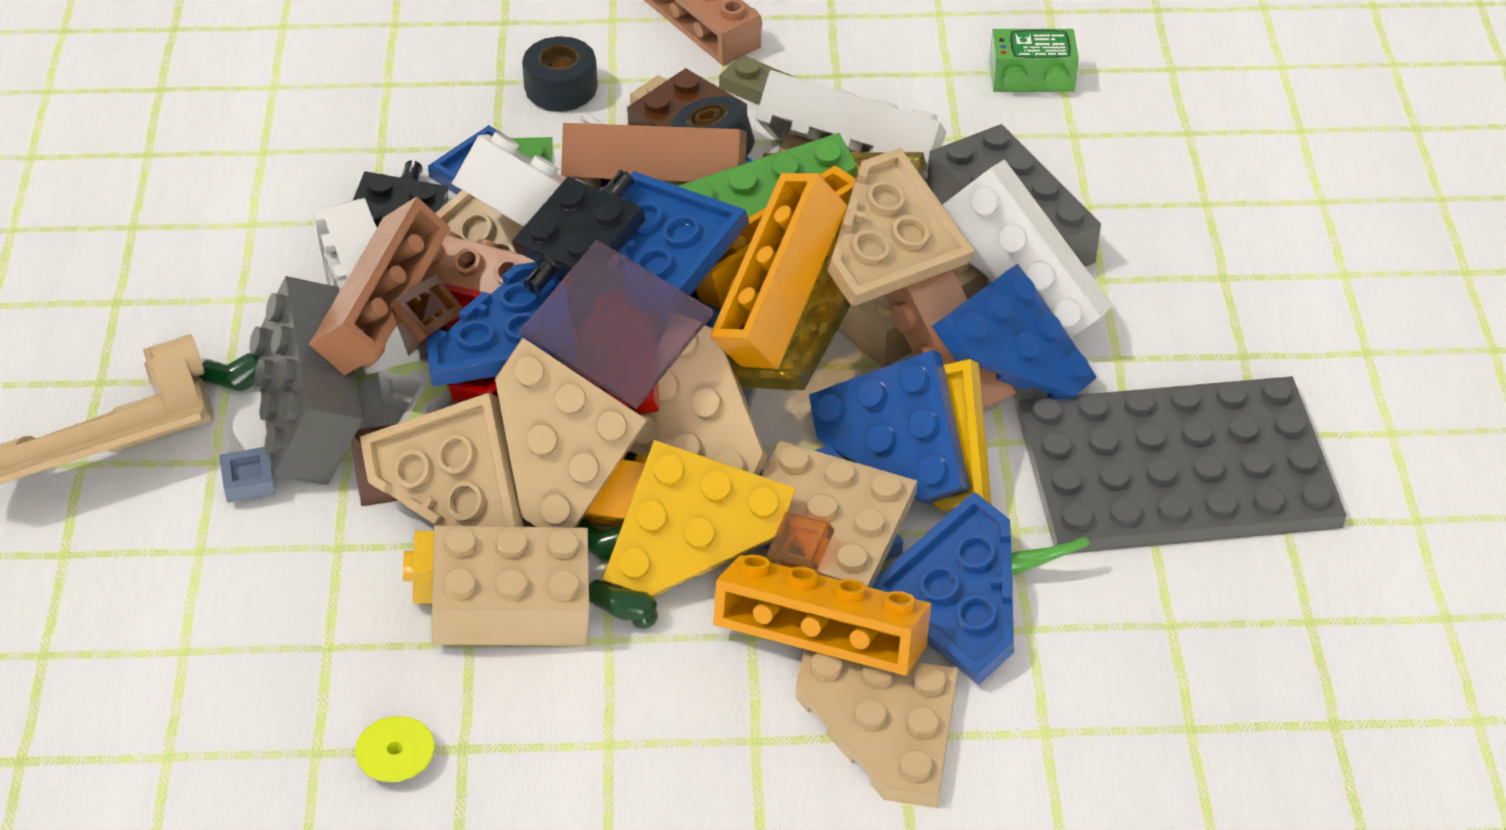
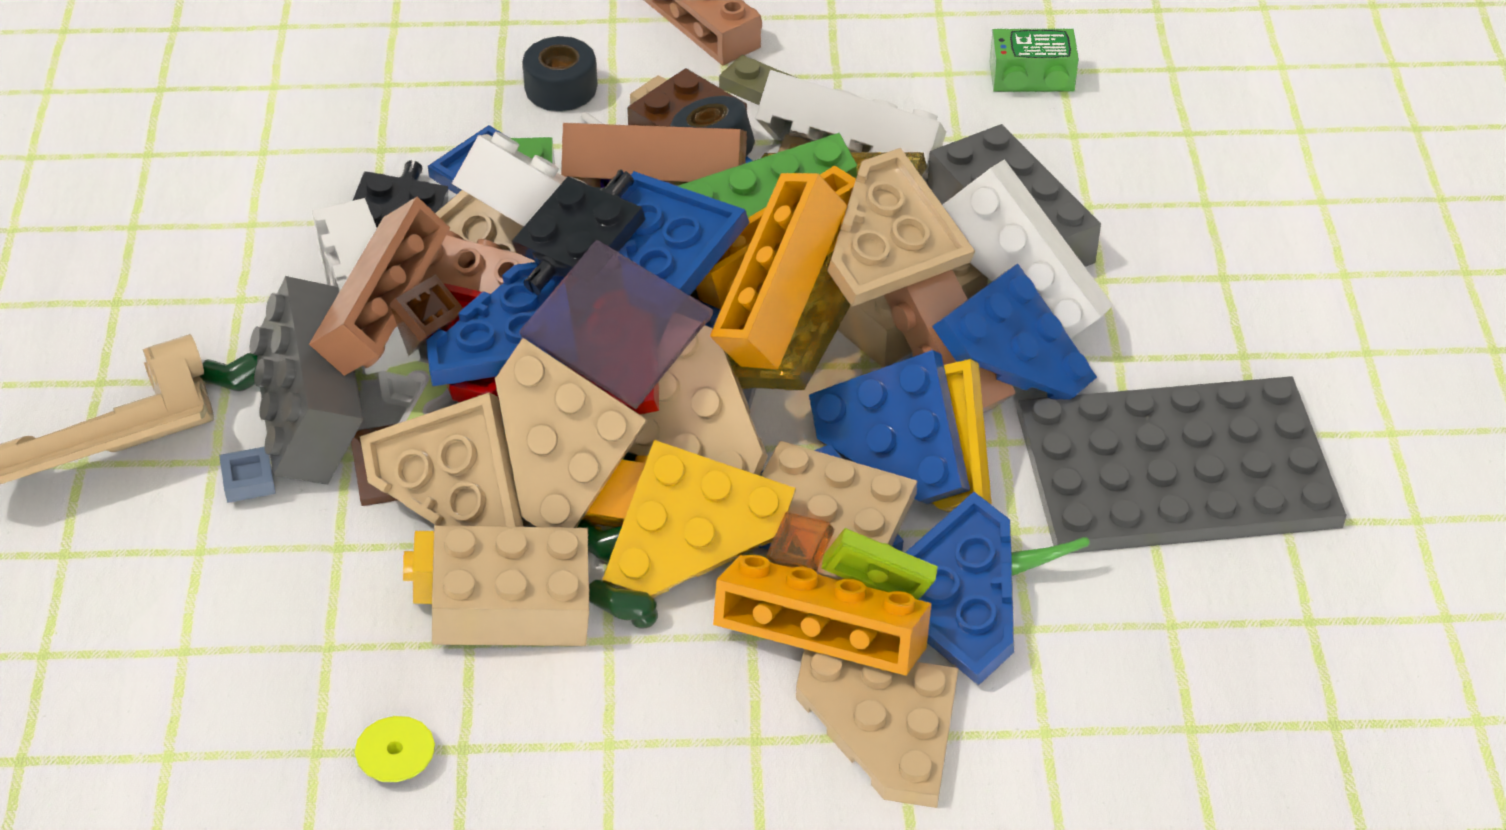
none -> lime plate [821,528,938,600]

